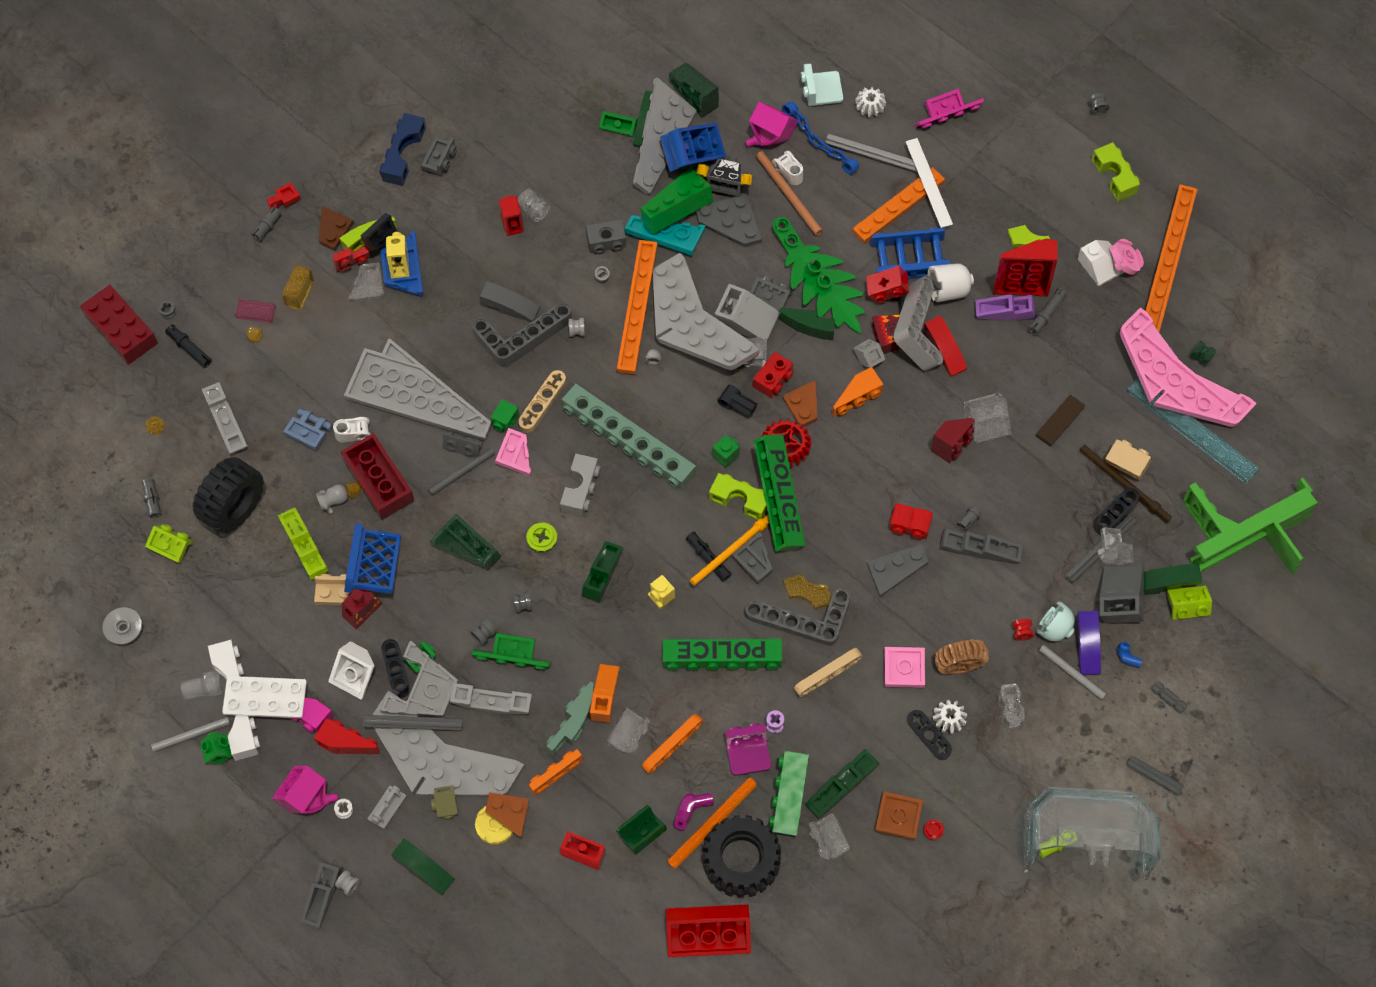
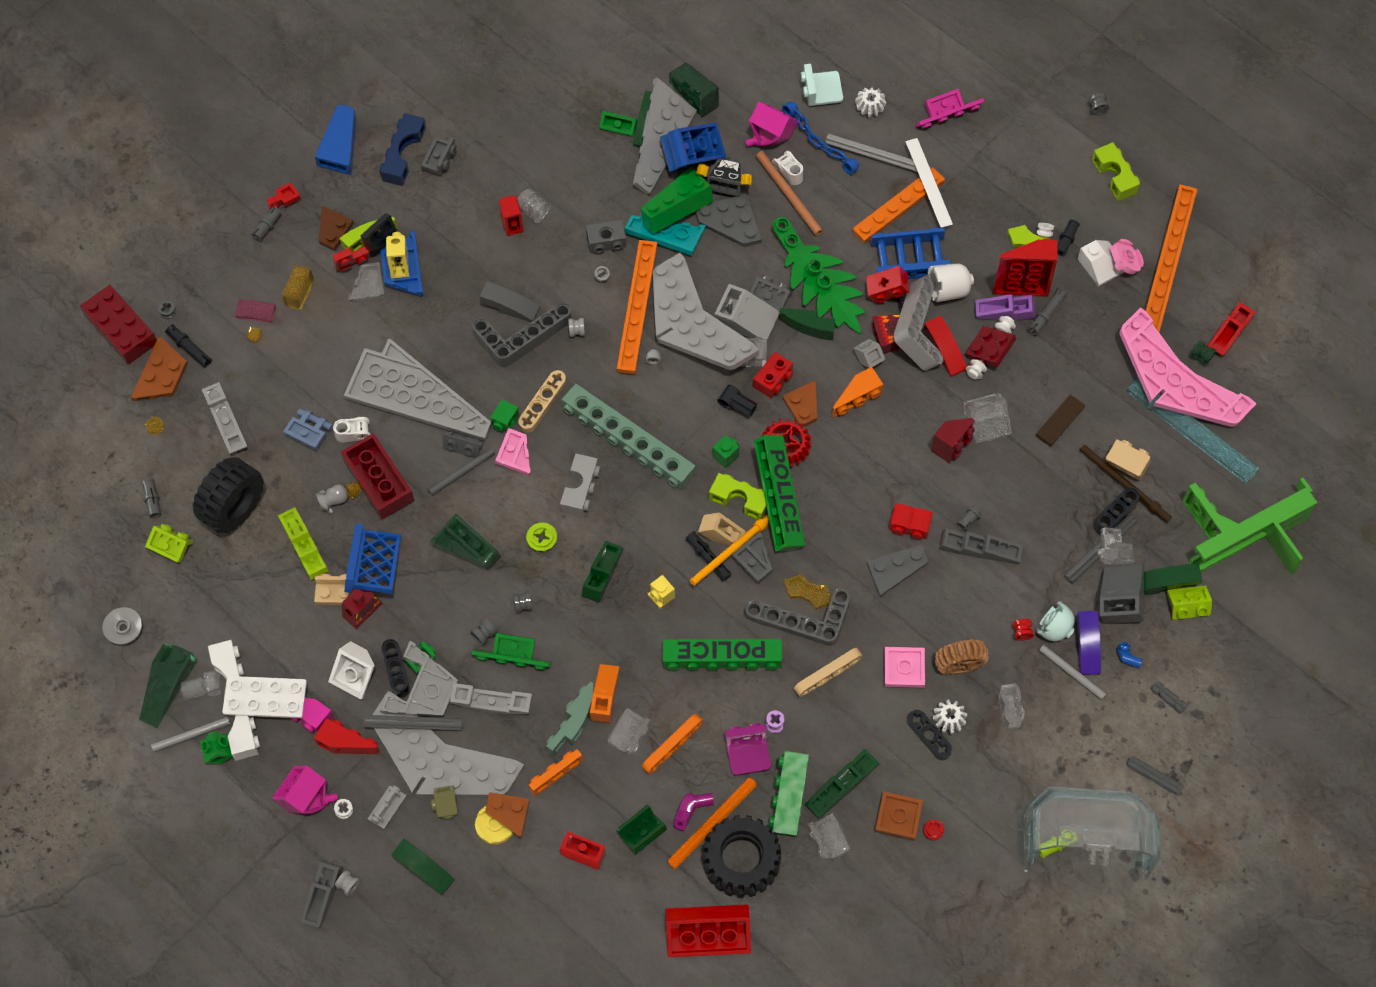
none -> dark orange wing [131,337,188,401]
none -> clear green wedge [139,644,197,728]
none -> blue slope [315,104,357,175]
none -> tan slope [698,513,745,546]
none -> dark red plate [965,316,1016,379]
none -> white bush [1037,223,1054,237]
none -> black pin [1057,219,1080,256]
none -> red slope [1207,302,1255,356]

